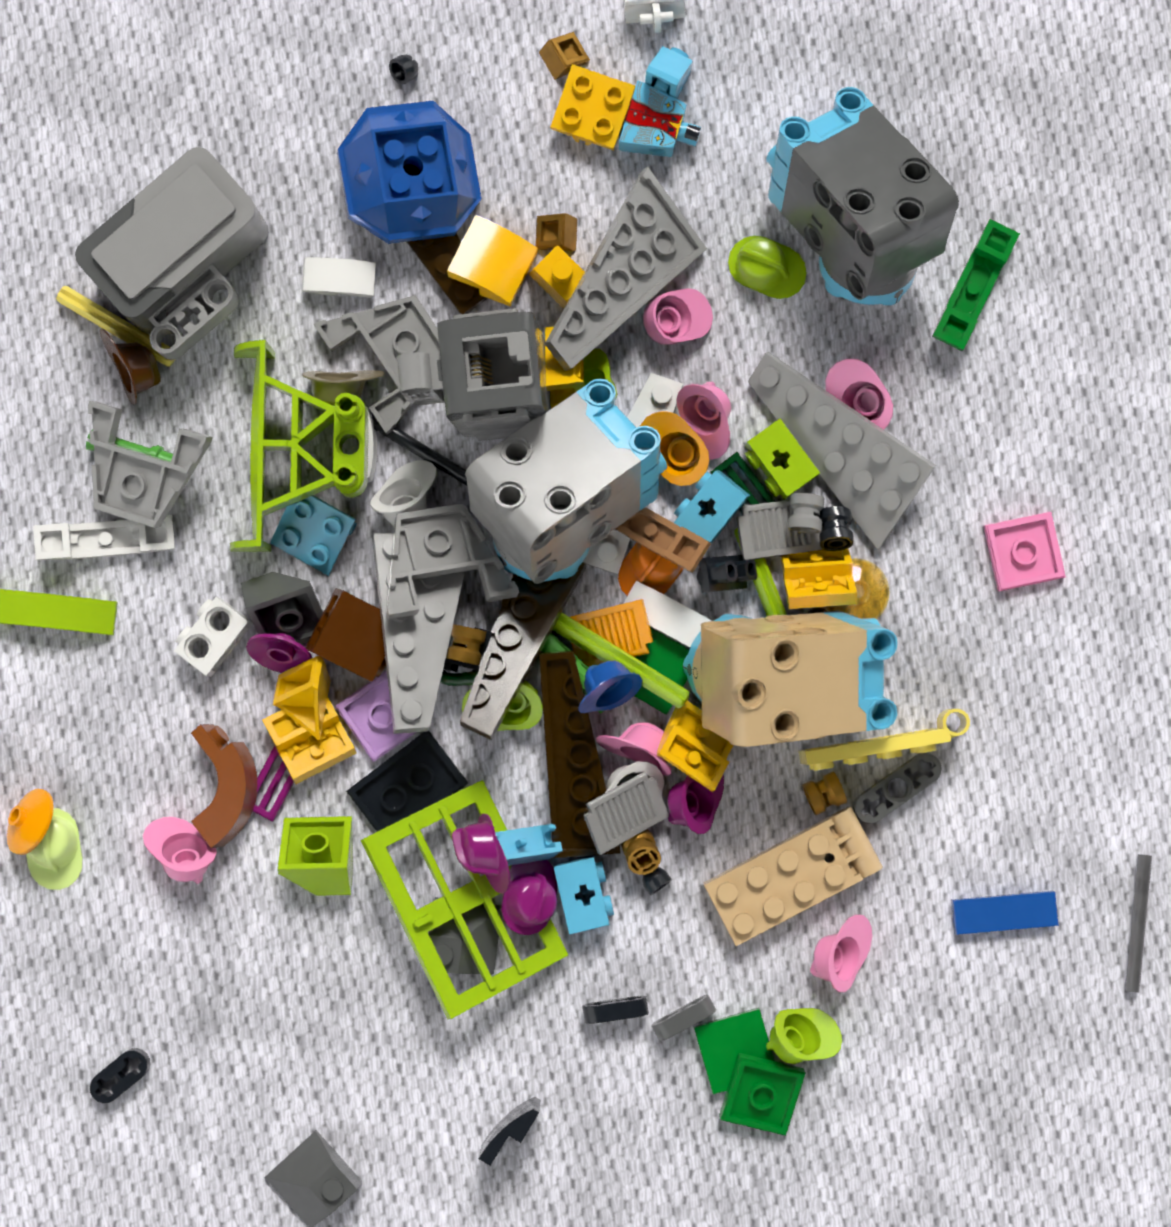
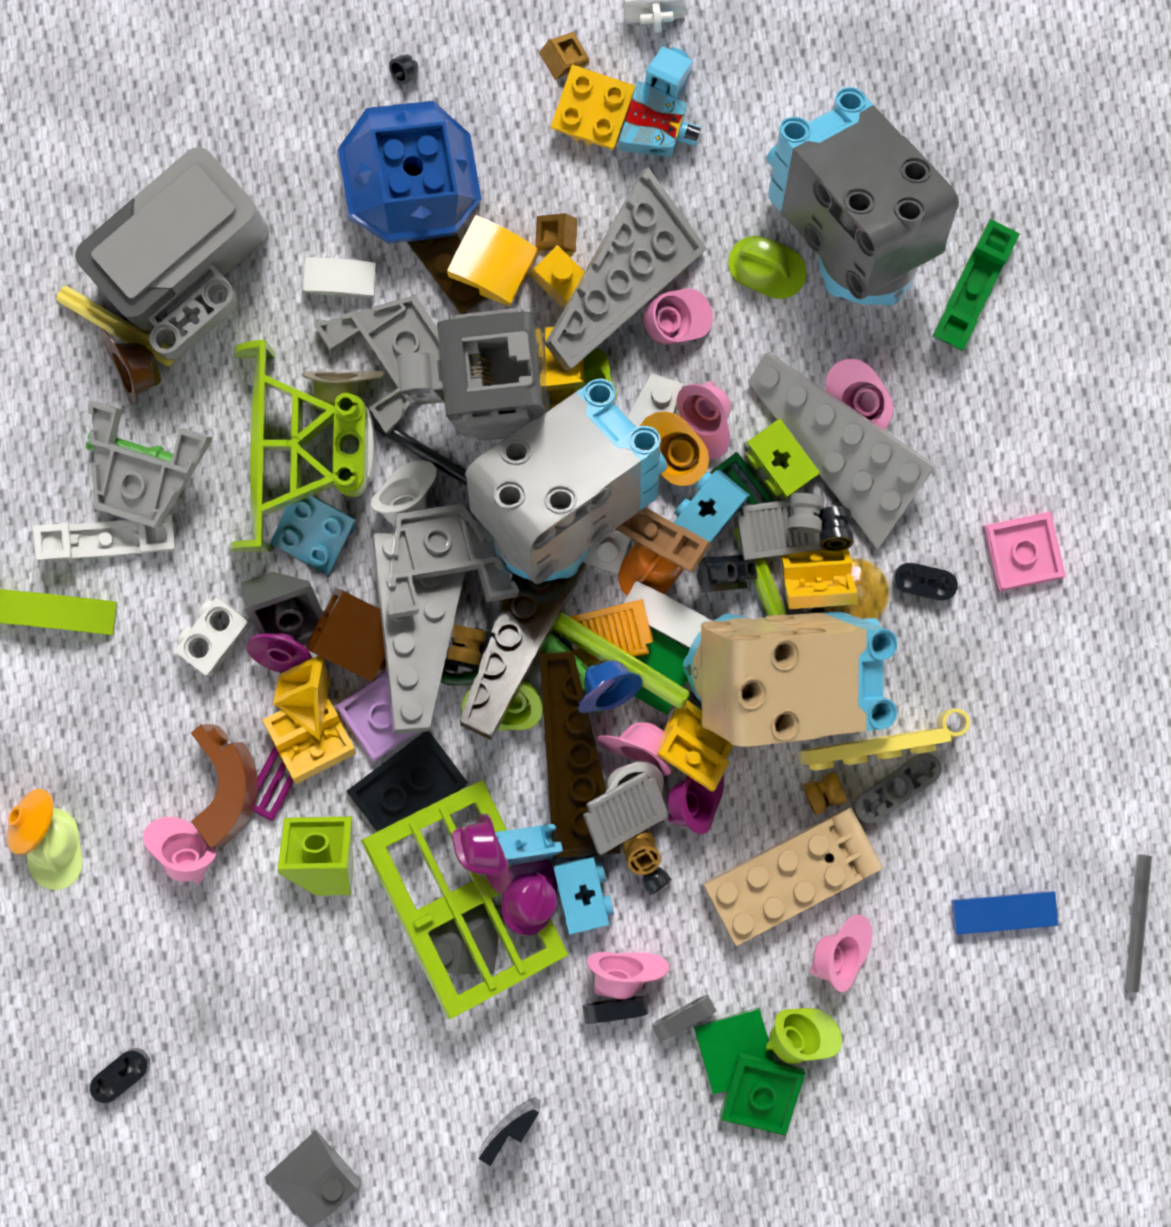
none -> bright pink piece [587,952,669,999]
none -> black beam [892,563,958,601]

